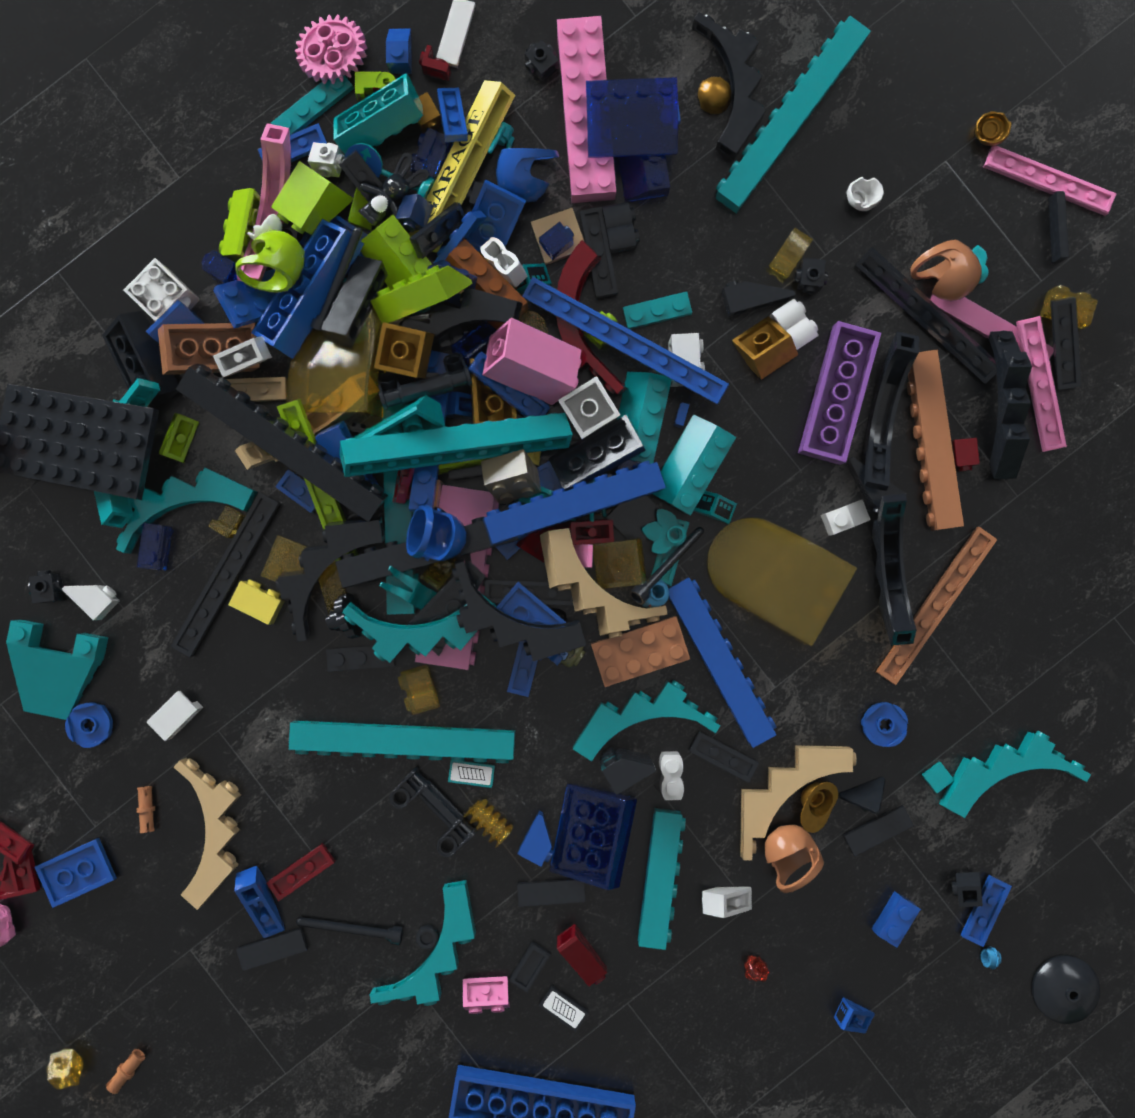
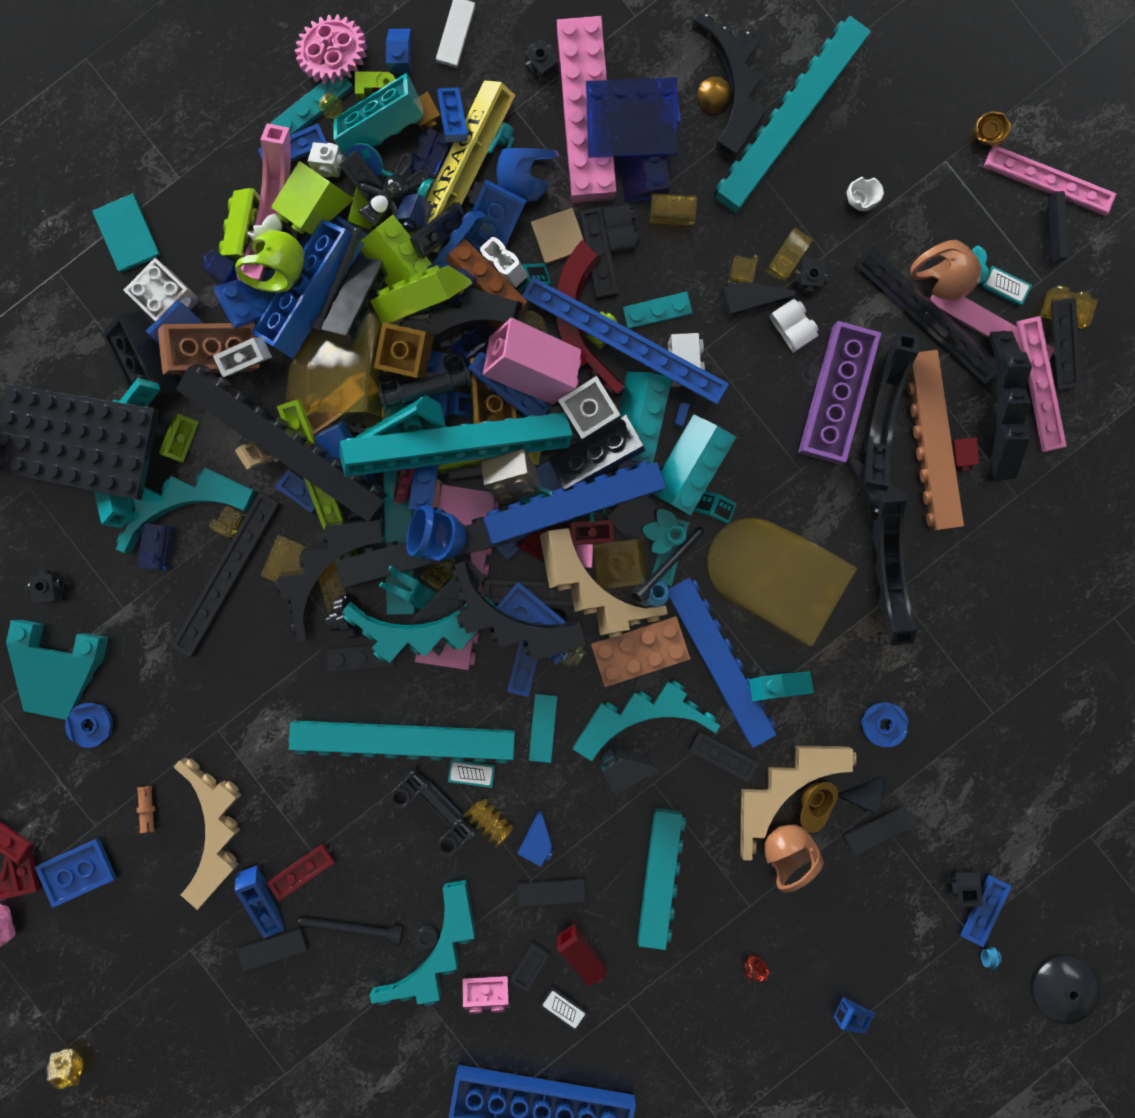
white slope [62,585,120,620] -> none
nougat pin [106,1049,145,1094] -> none
white panel [147,691,203,741] -> none
tan plate [226,377,288,402] -> none
light yellow brick [228,579,285,625] -> none
clear yellow brick [398,664,440,715] -> none
dark red bracket [419,45,451,81] -> none
clear blue brick [539,222,574,261] -> none
clear blue slope [549,784,637,890] -> none
white brick [659,751,684,800] -> none
white slope [702,887,752,918] -> none
pearl gold slope [732,316,798,379] -> none
white slope [821,499,870,536] -> none
blue brick [872,891,921,948] -> none
nougat plate [876,527,997,685] -> none
teal tile [922,762,954,793] -> none
teal arch [939,731,1091,818] -> none
none -> teal tile [92,193,161,273]
none -> clear yellow tile [319,94,342,118]
none -> teal tile [529,694,557,763]
none -> clear yellow brick [650,194,697,225]
none -> clear yellow panel [728,255,758,283]
none -> teal slope [749,671,814,702]
none -> tile [981,266,1032,306]

